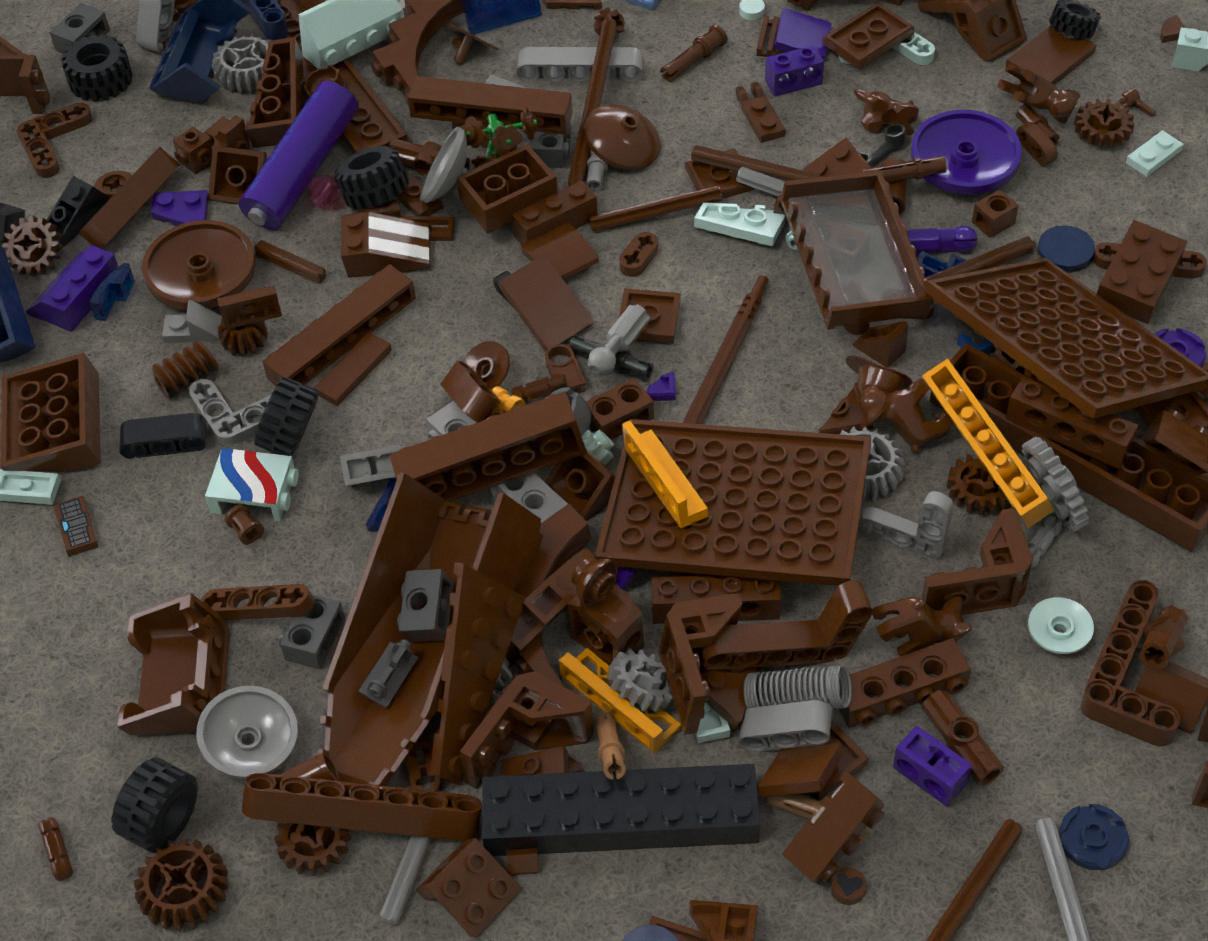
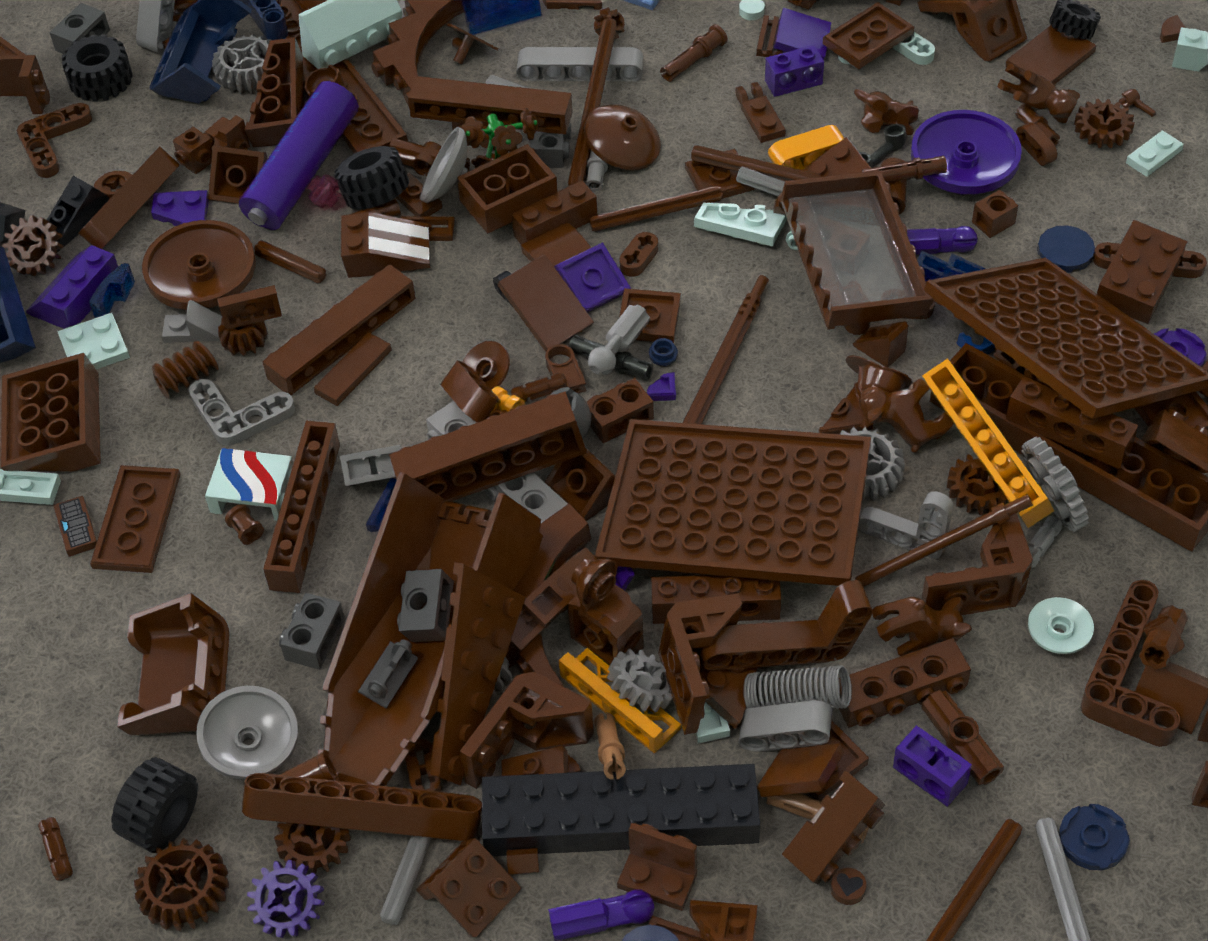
black beam [119,413,206,459] -> none
reddish brown beam [201,584,315,620] -> none
black tyre [254,376,318,456] -> none
light aqua gear [582,429,615,465] -> none
light orange fence [622,421,709,528] -> none
reddish brown axle [921,236,1036,294] -> none
none -> light aqua plate [57,313,130,369]
none -> reddish brown tile [90,465,181,573]
none -> dark purple gear [247,860,325,938]
none -> reddish brown brick [263,421,340,593]
none -> dark purple piece [548,889,655,941]
none -> dark purple tile [554,242,631,313]
none -> reddish brown bracket [617,823,697,911]
none -> dark blue plate [649,338,678,366]
none -> light orange beam [768,125,845,170]
none -> reddish brown bar [855,494,1033,587]

